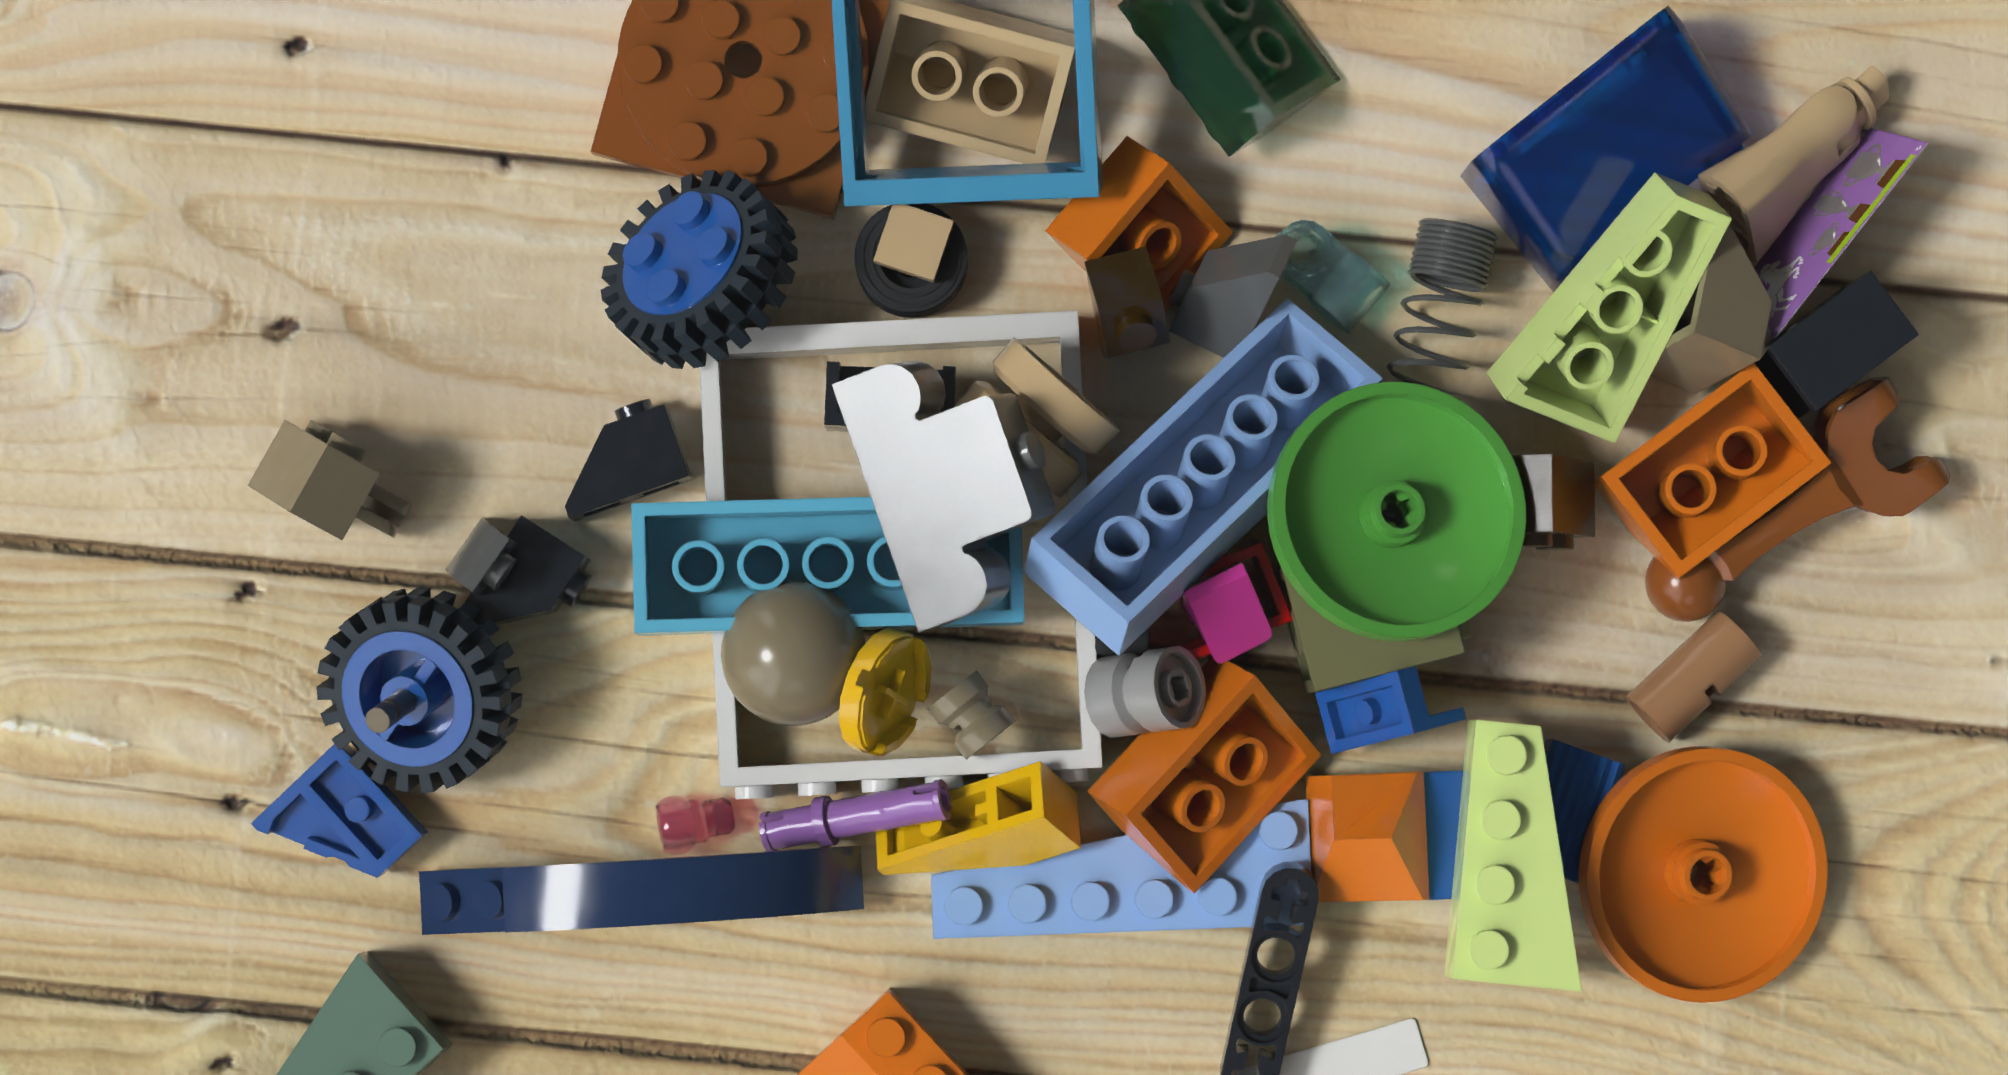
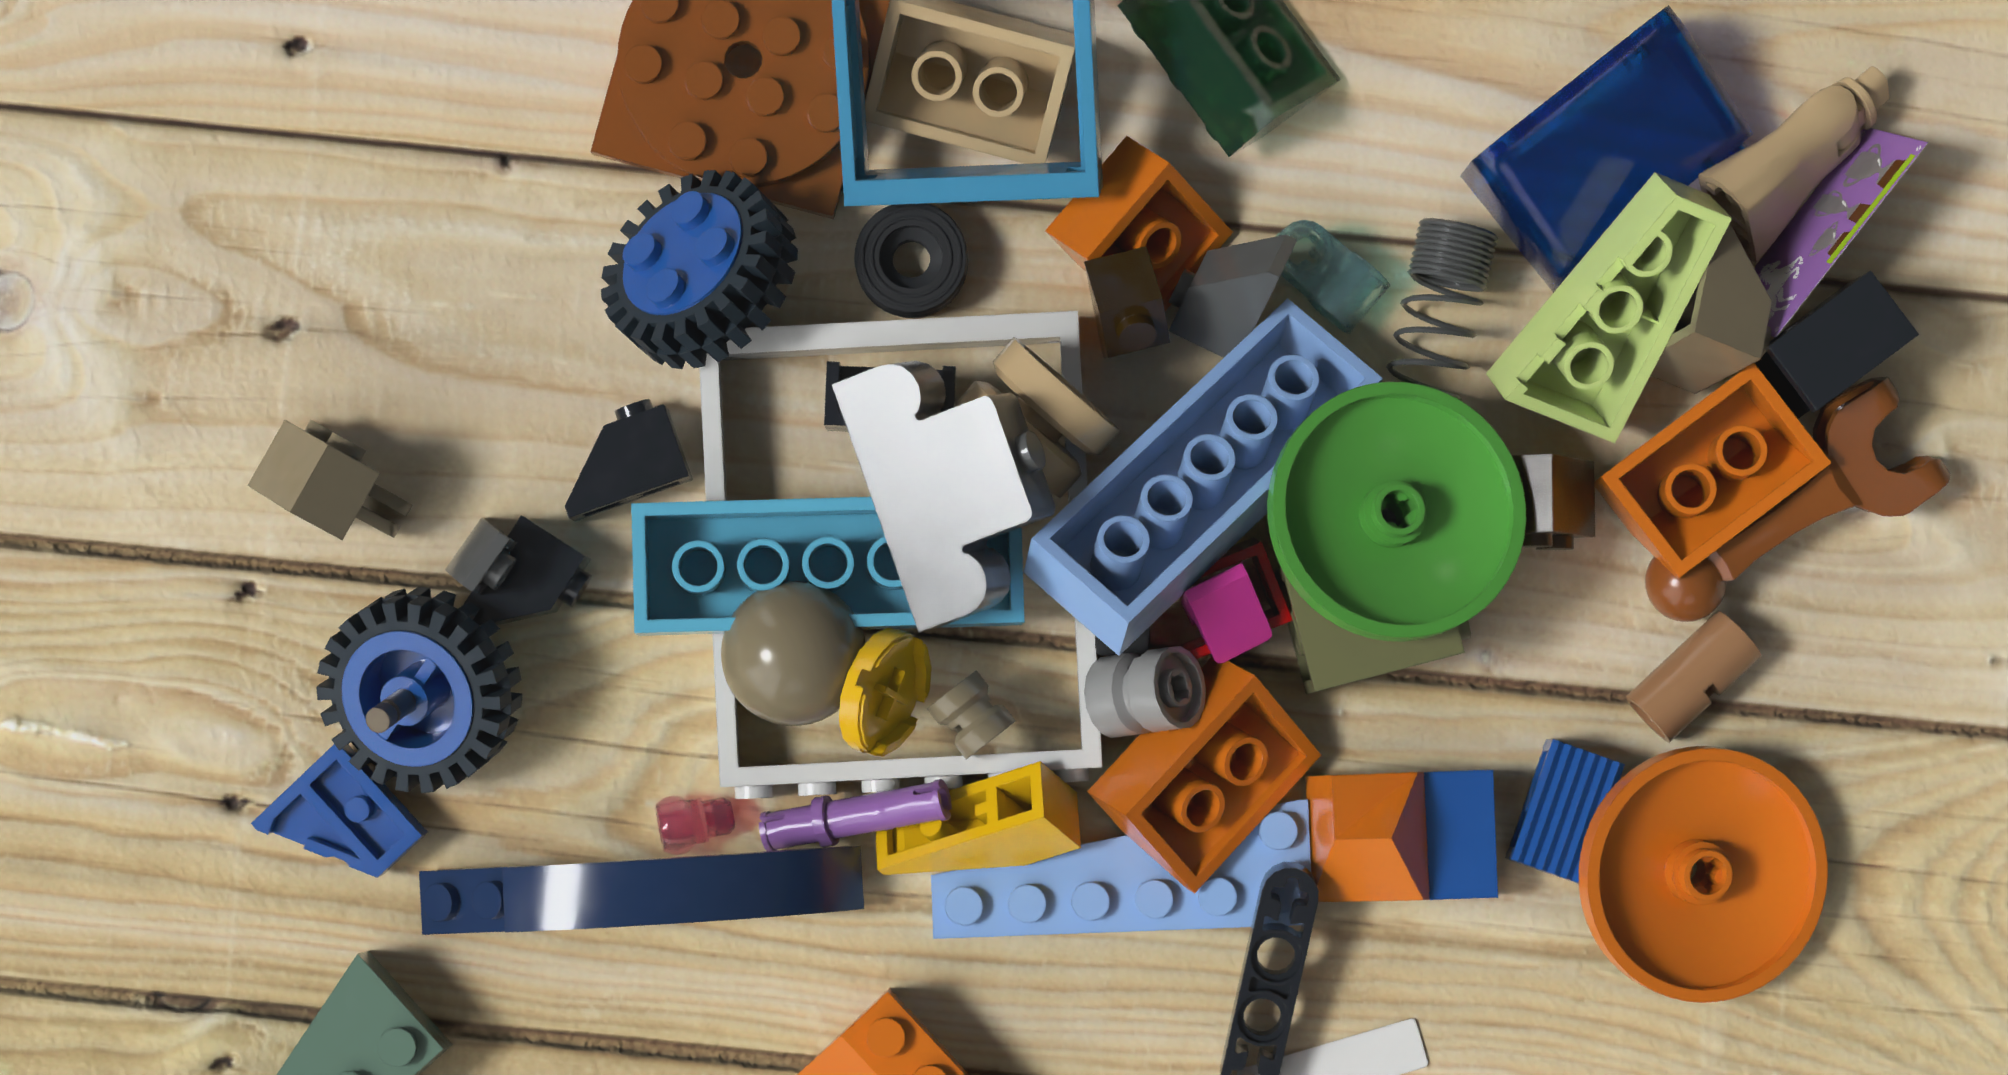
tan tile [873,204,954,283] -> none
blue panel [1315,666,1467,754] -> none
yellowish green wedge [1444,720,1582,992] -> none

